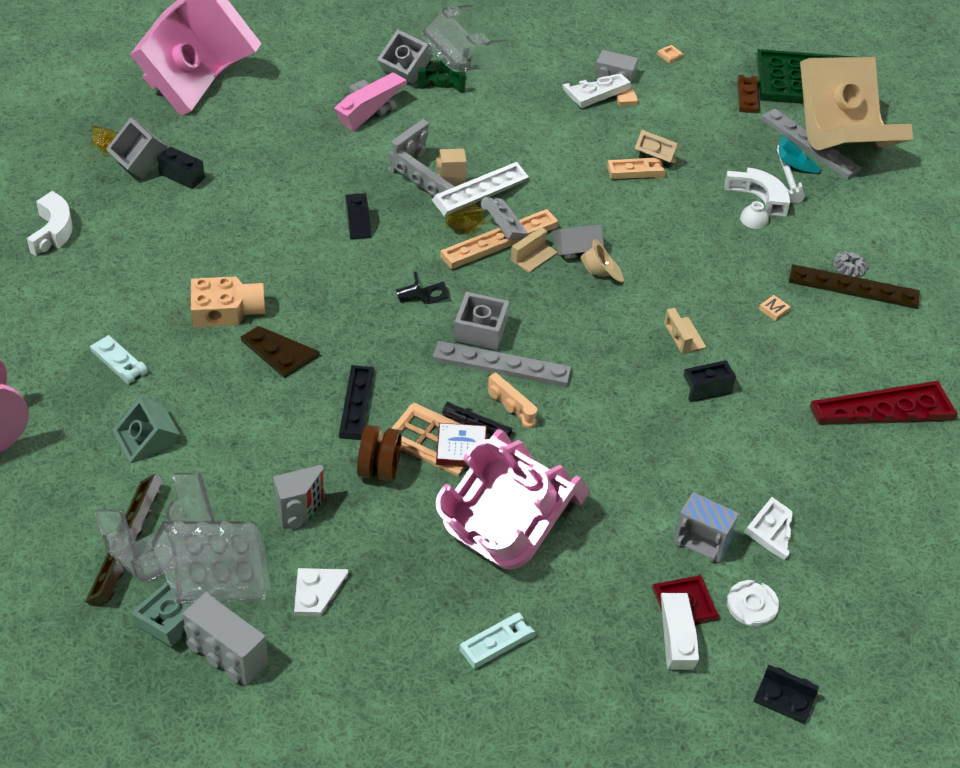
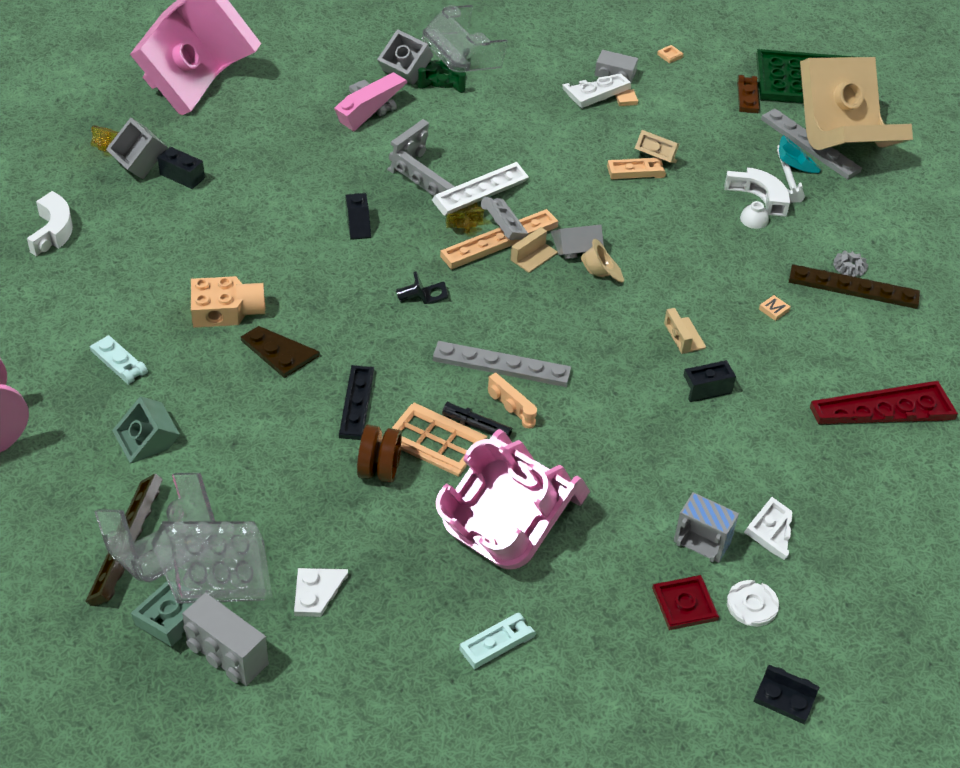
light grey slope [273,465,325,529] -> none
tan brick [436,148,467,187] -> none
white tile [436,423,487,467] -> none
light grey brick [454,292,509,350] -> none
white slope [661,593,699,670] -> none

